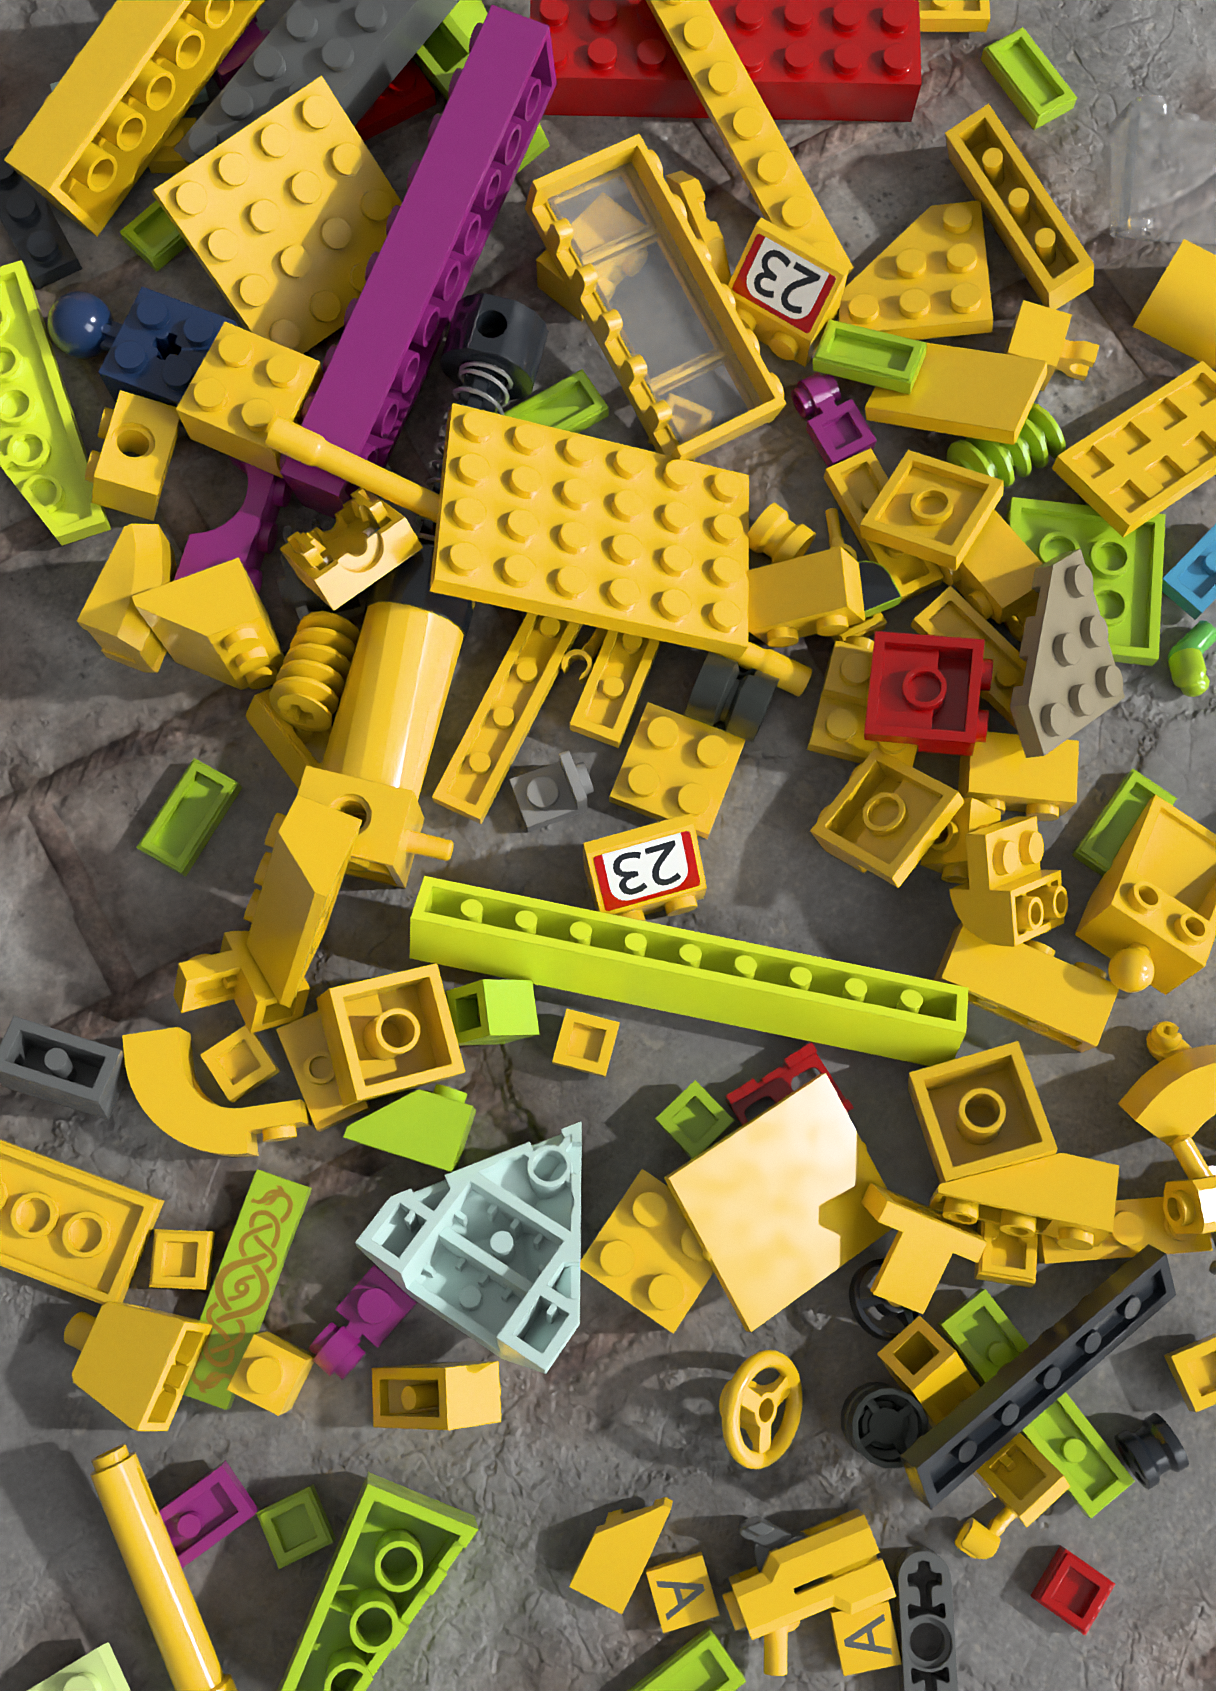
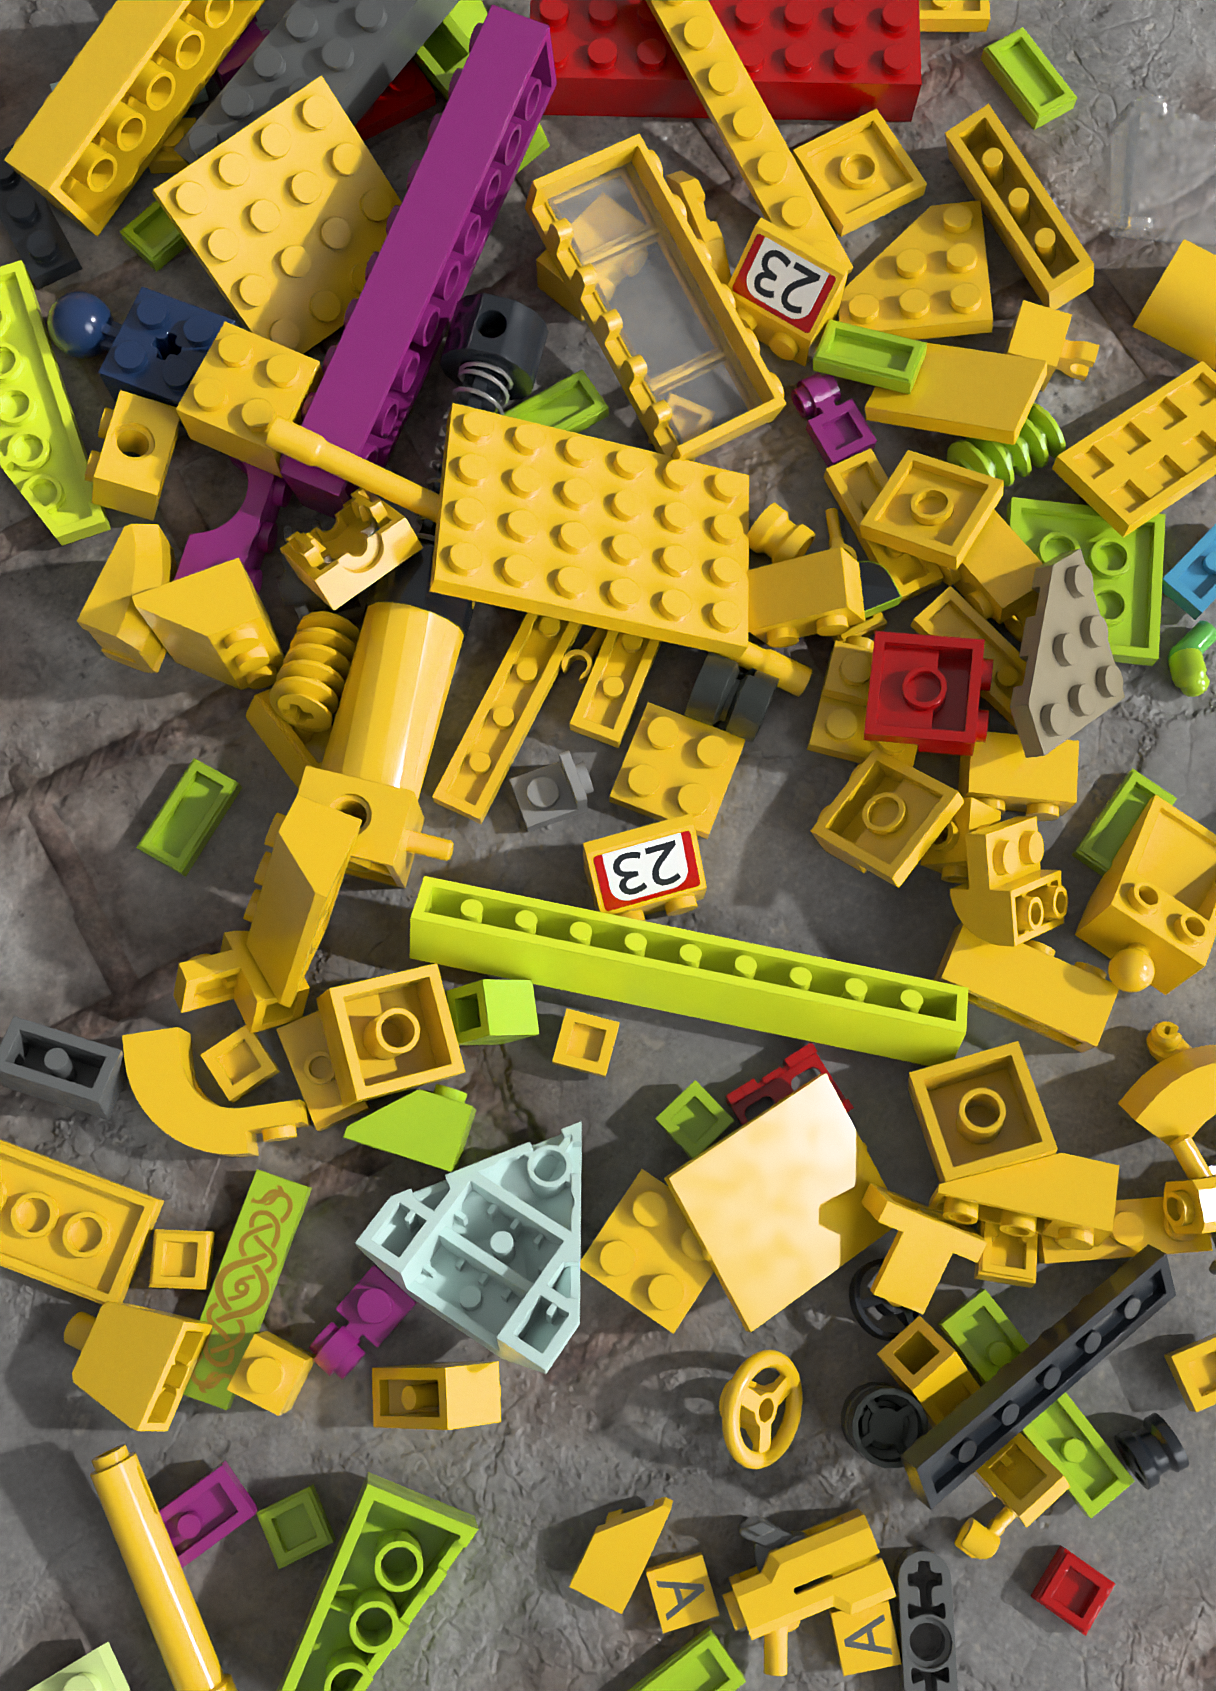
none -> yellow plate [792,108,927,237]

